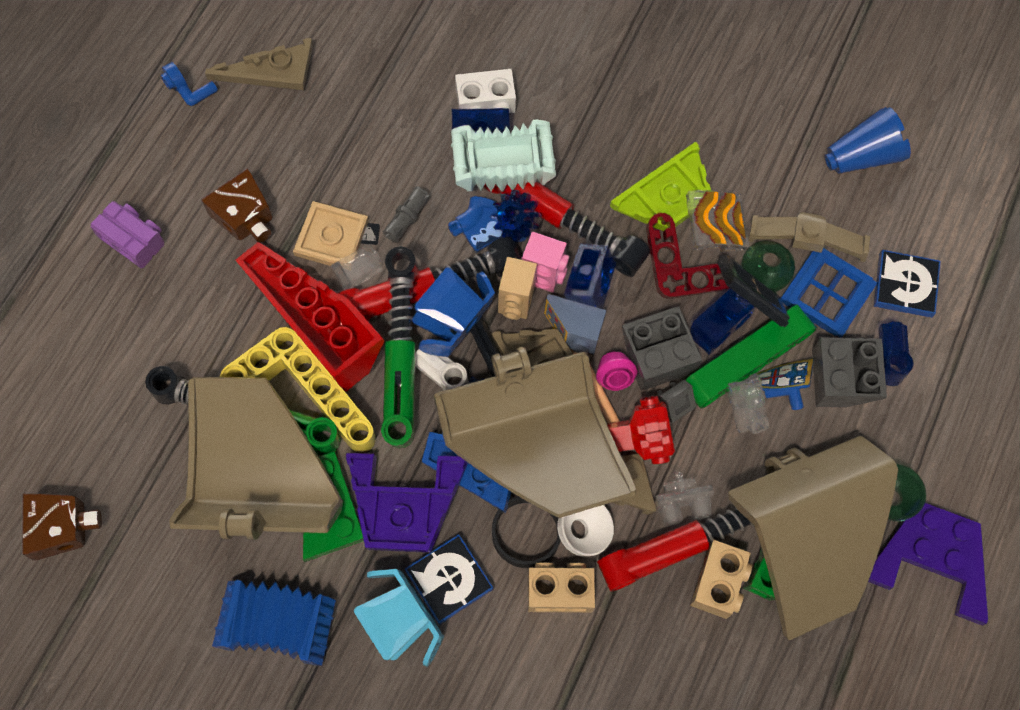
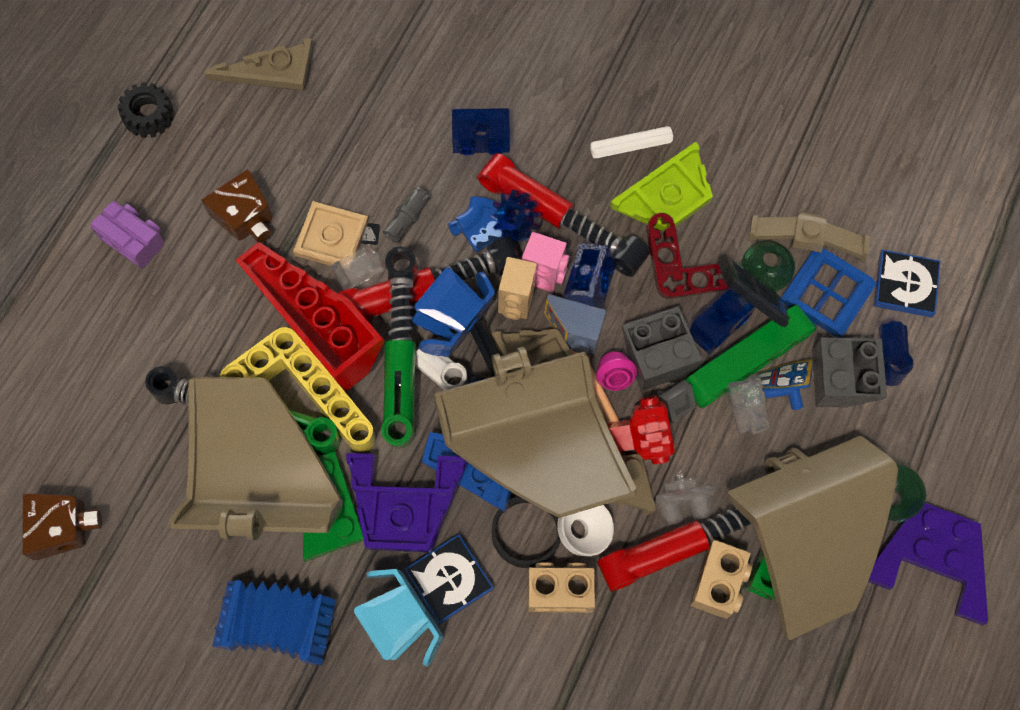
blue plate [160,62,218,106] -> none
light aqua piece [451,119,556,192] -> none
white brick [455,69,516,119] -> none
slope [686,190,750,252] -> none
blue cone [824,107,911,174] -> none
none -> black tyre [118,82,174,138]
none -> white axle [590,126,673,158]

